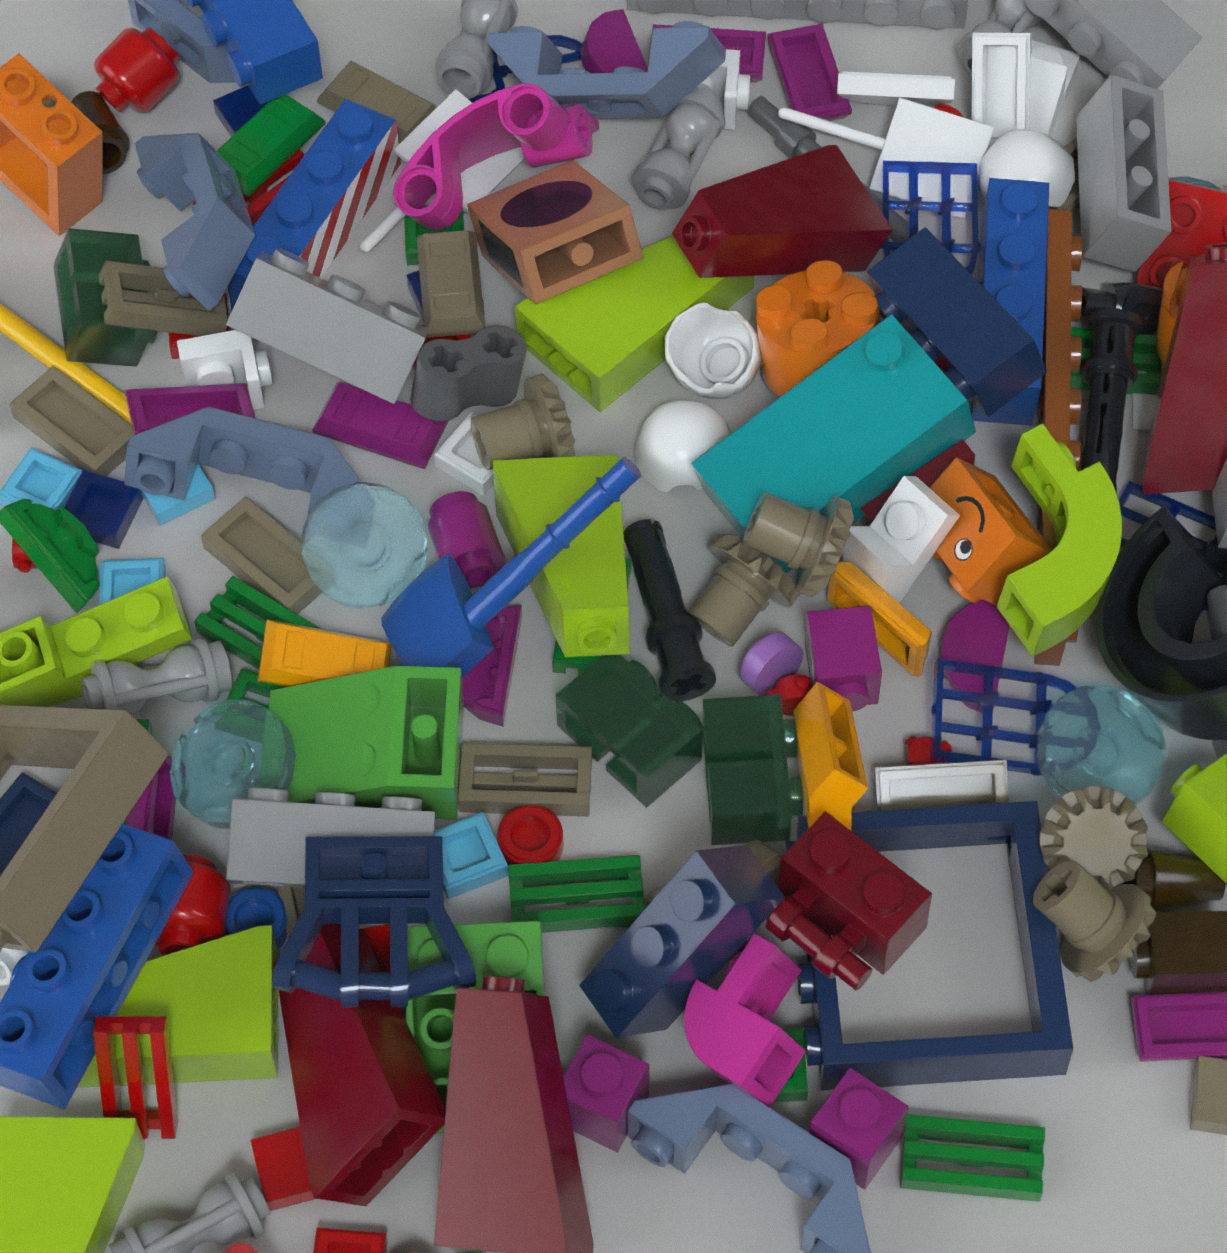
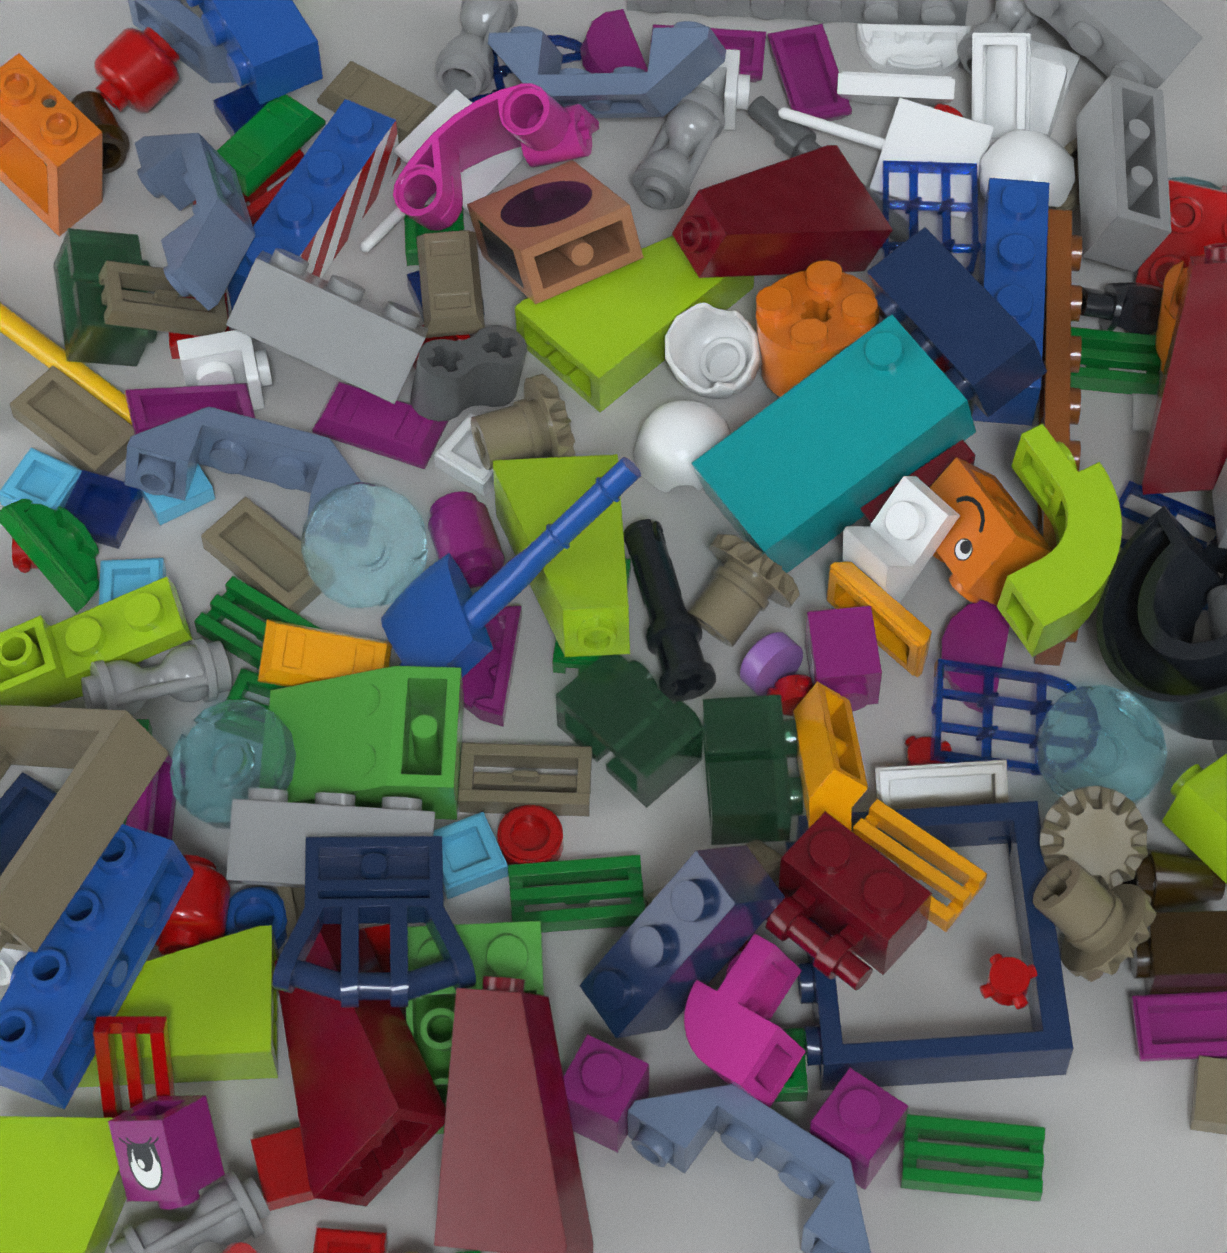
dark tan gear [743,492,854,597] -> none
black pin [1080,308,1144,493] -> none
none -> magenta brick [108,1095,225,1209]
none -> light orange tile [853,799,987,932]
none -> white tile [856,24,971,76]
none -> red piece [980,953,1038,1010]

